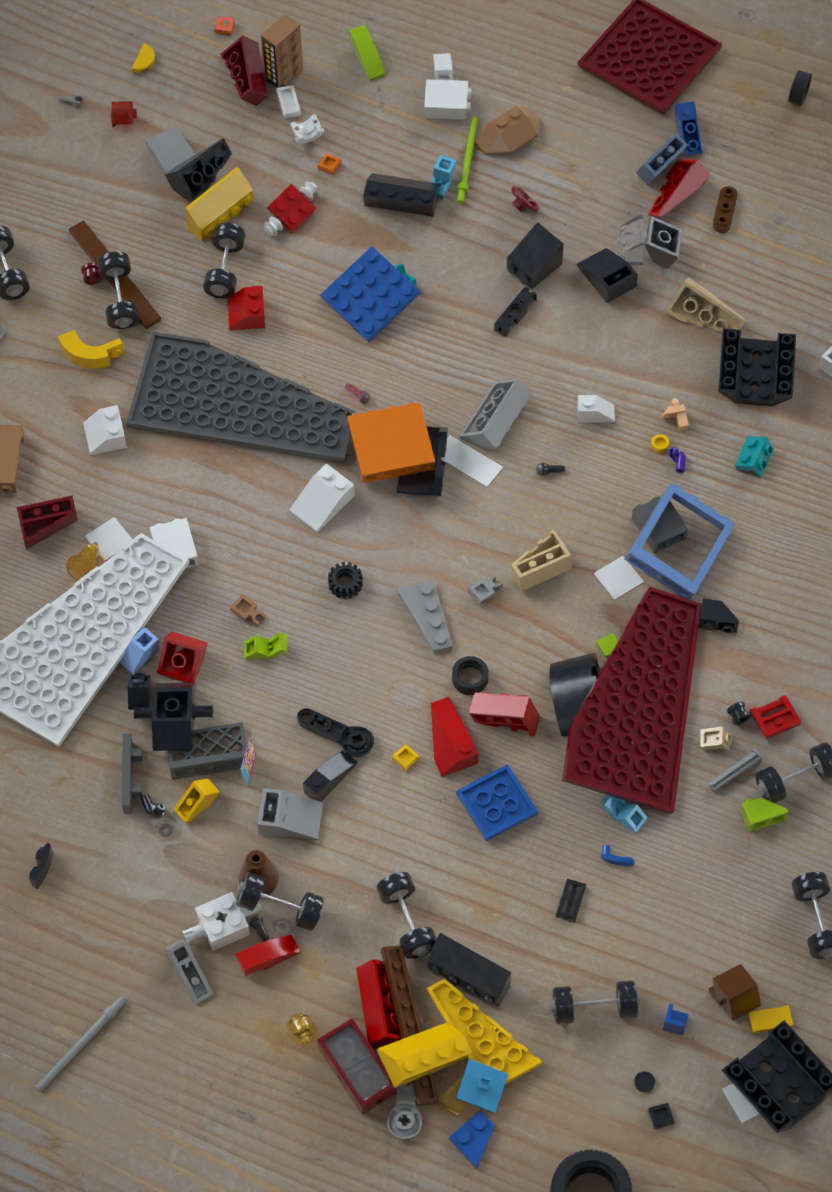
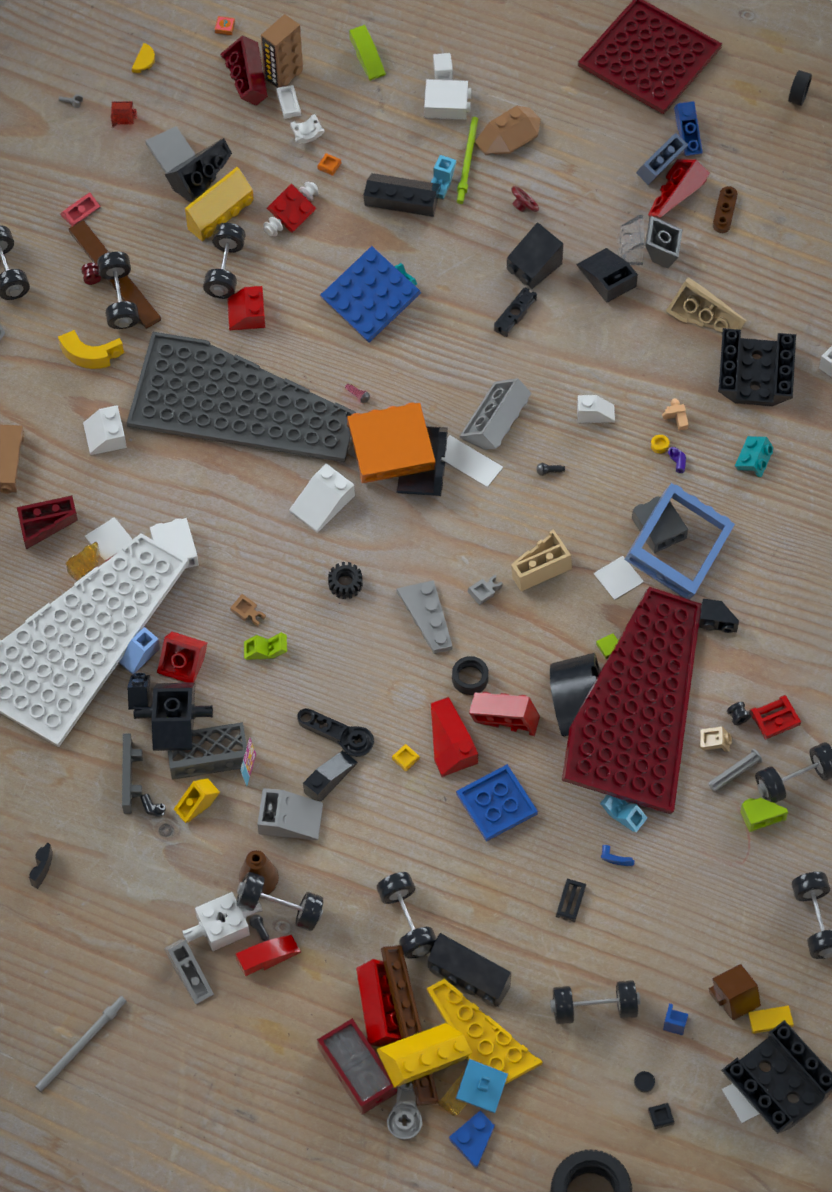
clear yellow head [287,1013,317,1045] -> none
none -> coral slope [60,192,101,226]

